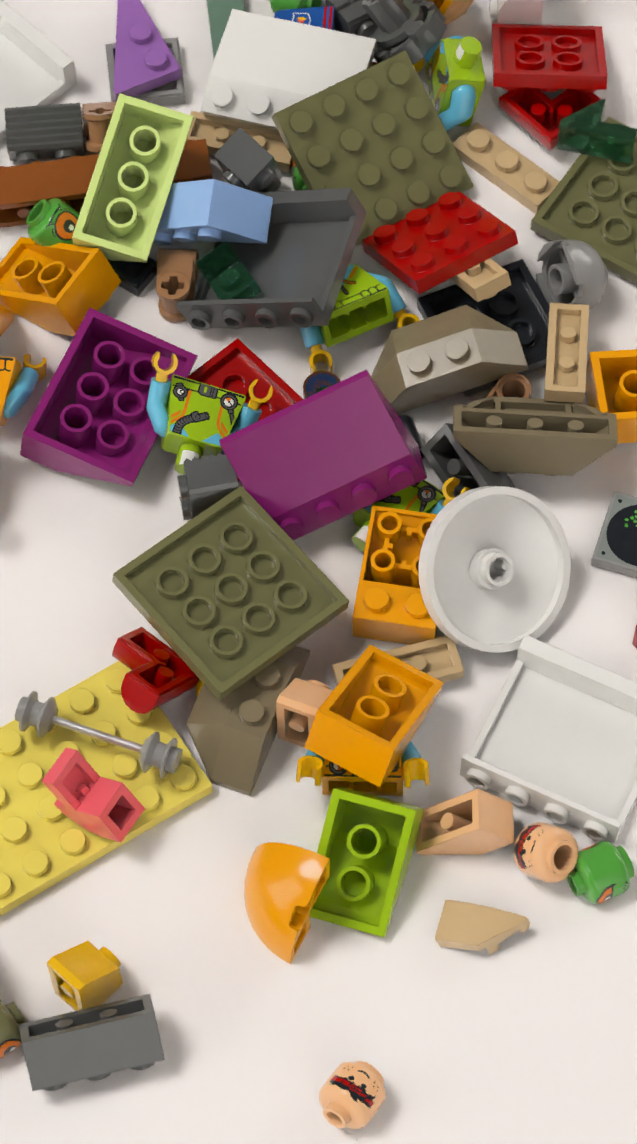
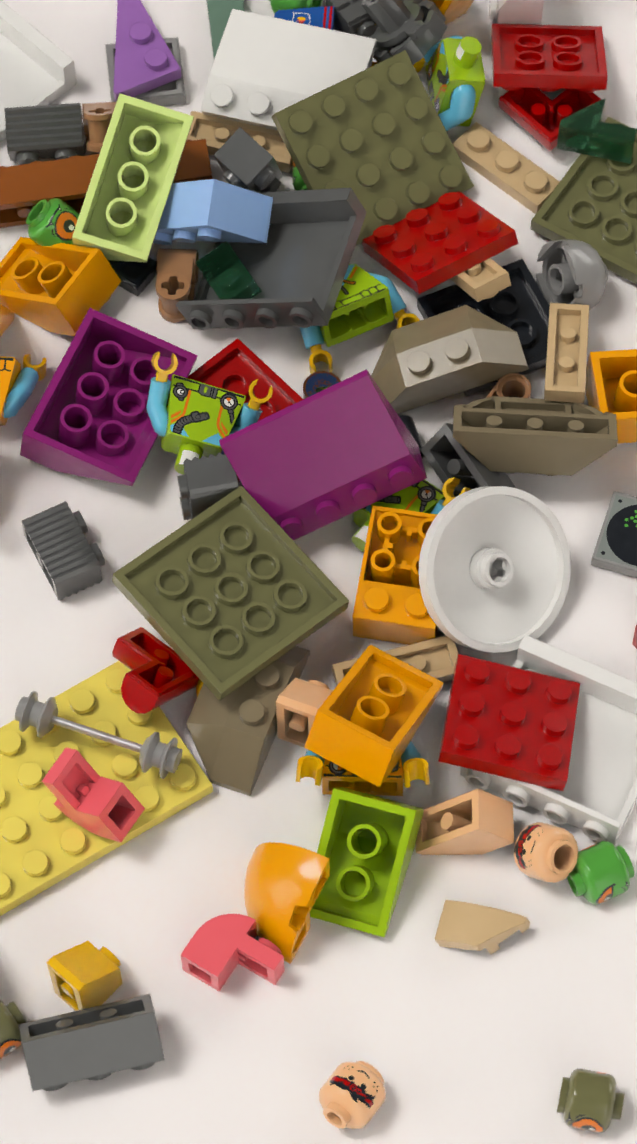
none -> dark grey brick [21,501,105,600]
none -> coral brick [180,914,285,992]
none -> red plate [438,654,580,791]
none -> olive head [557,1068,625,1132]

